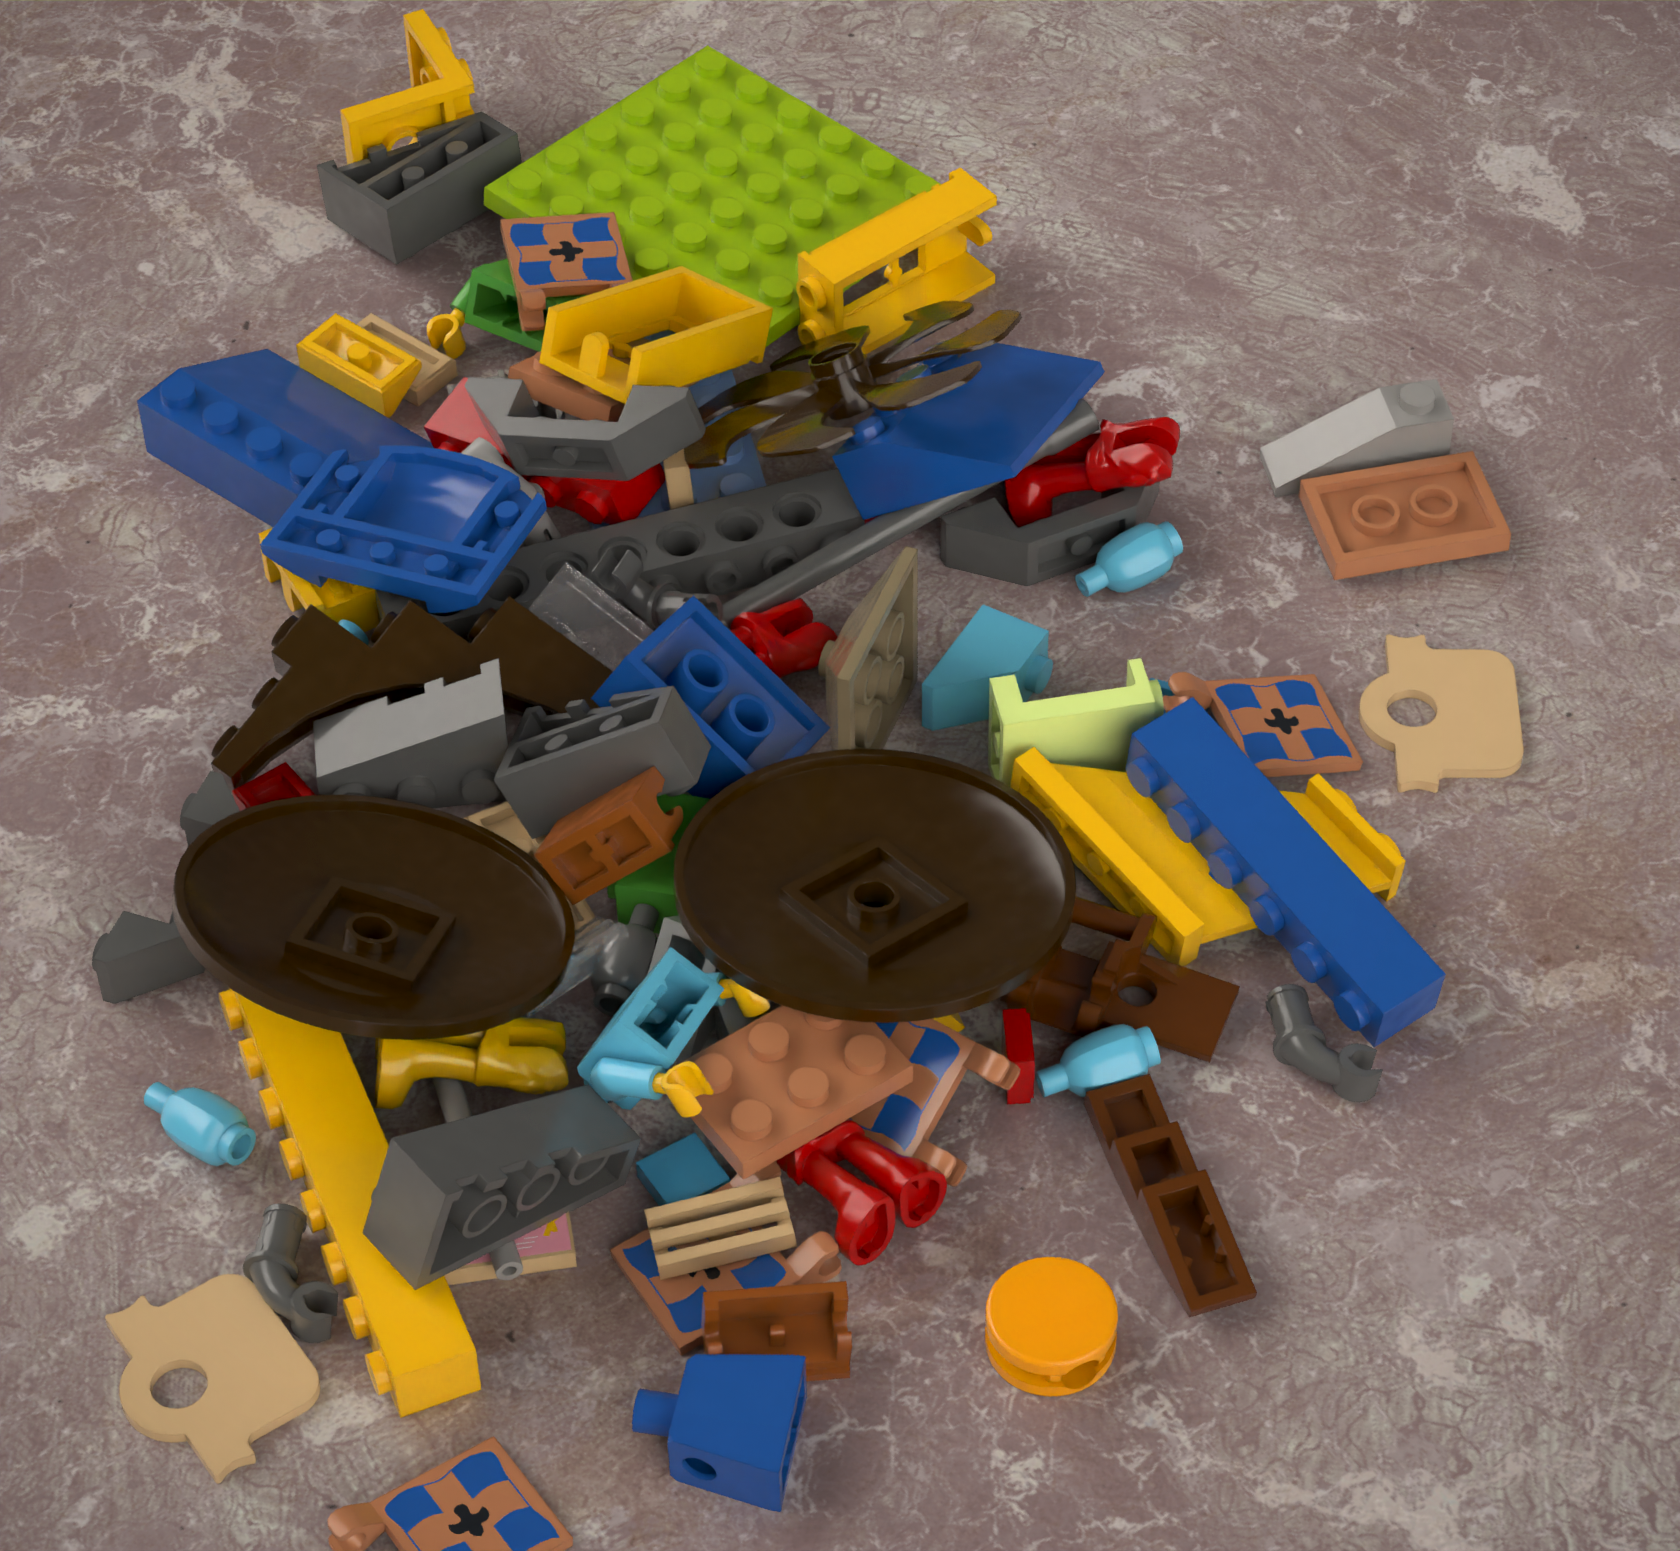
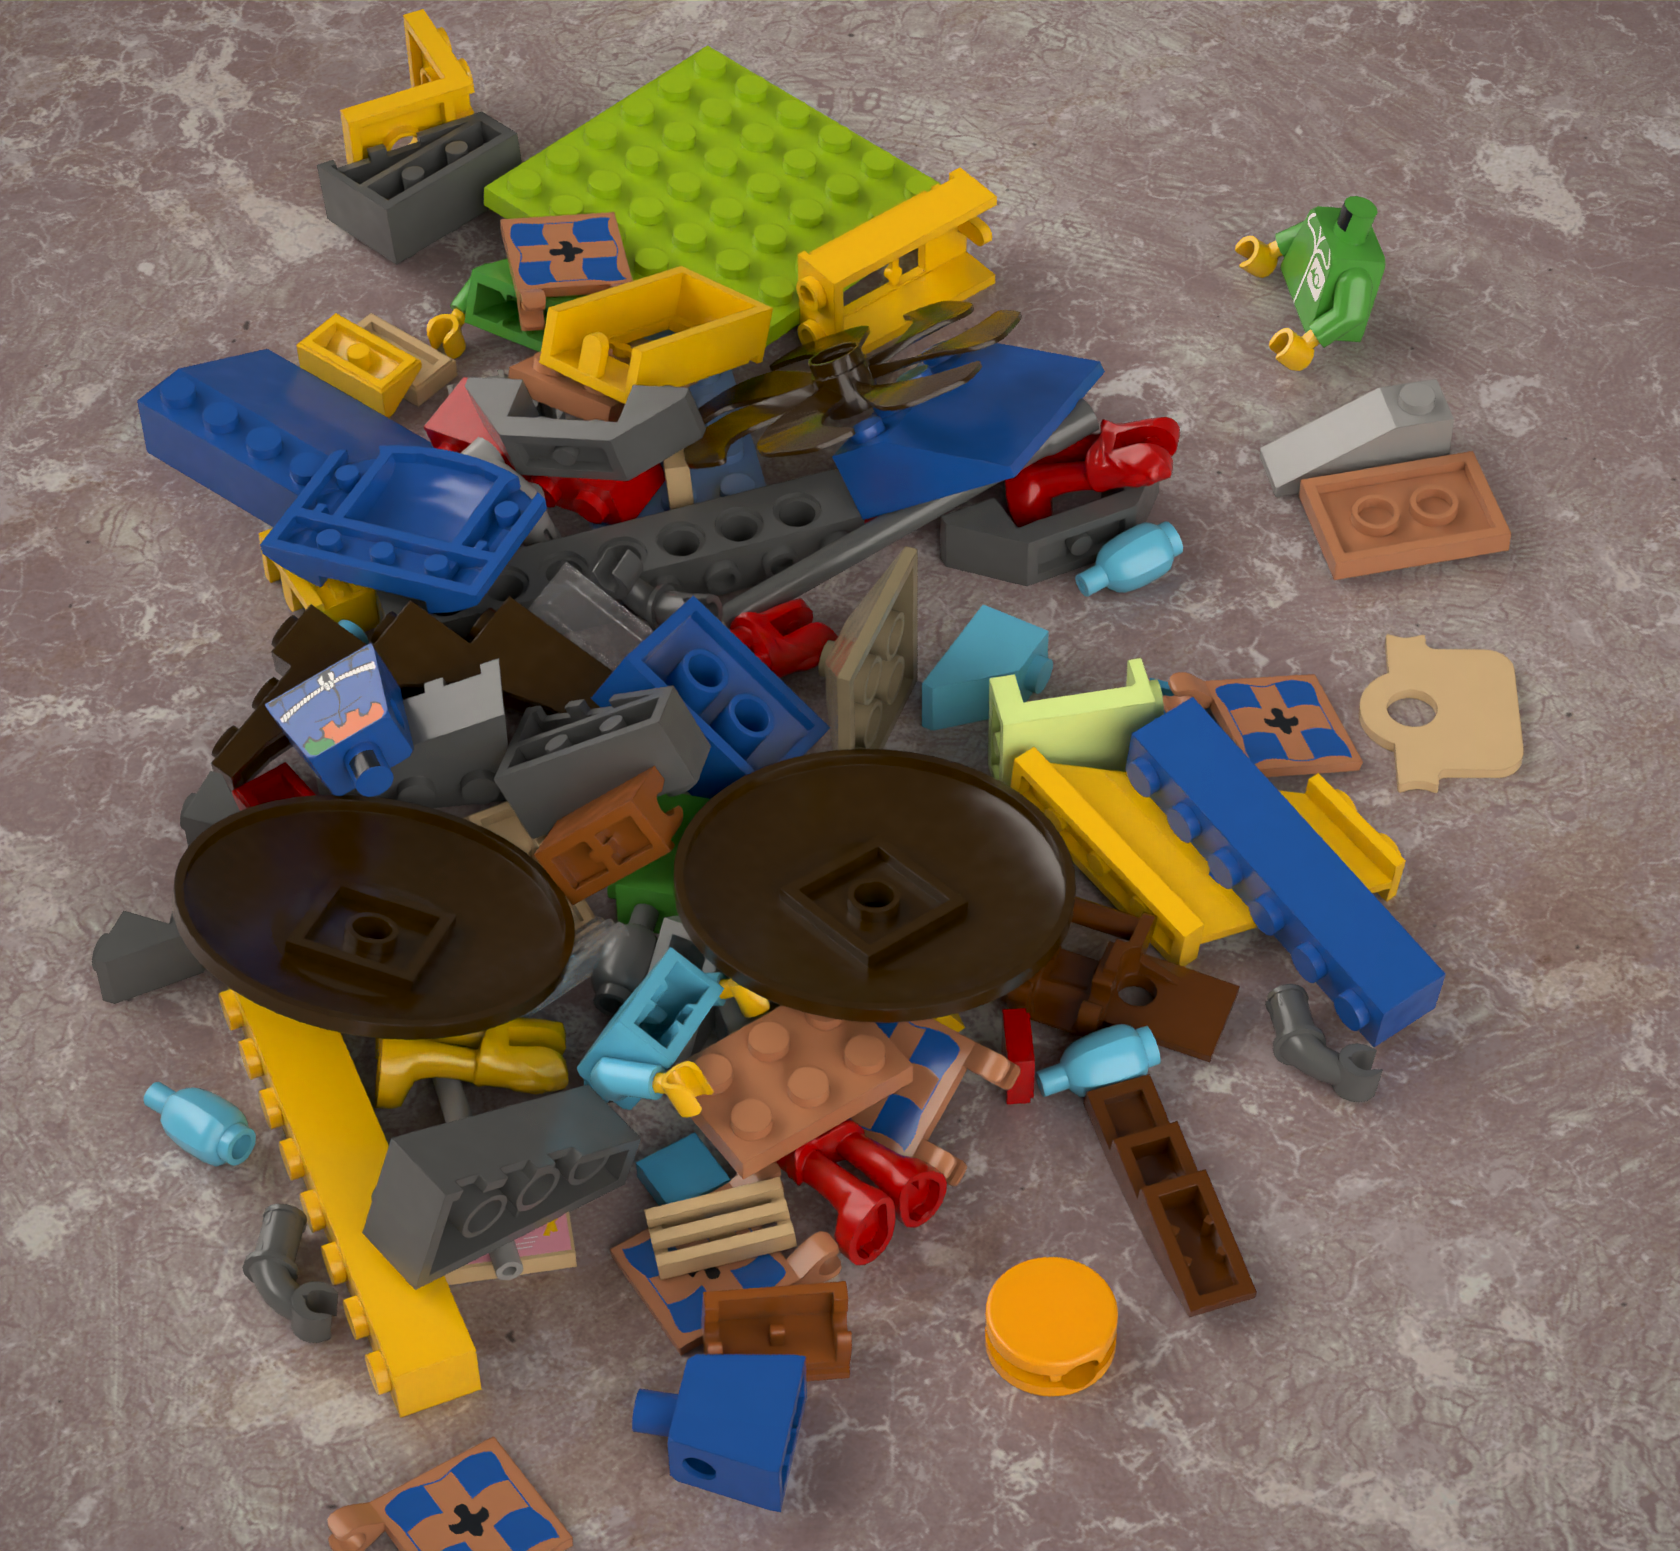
tan piece [105,1274,321,1484] -> none
none -> blue torso [265,643,414,797]
none -> bright green torso [1235,196,1385,371]

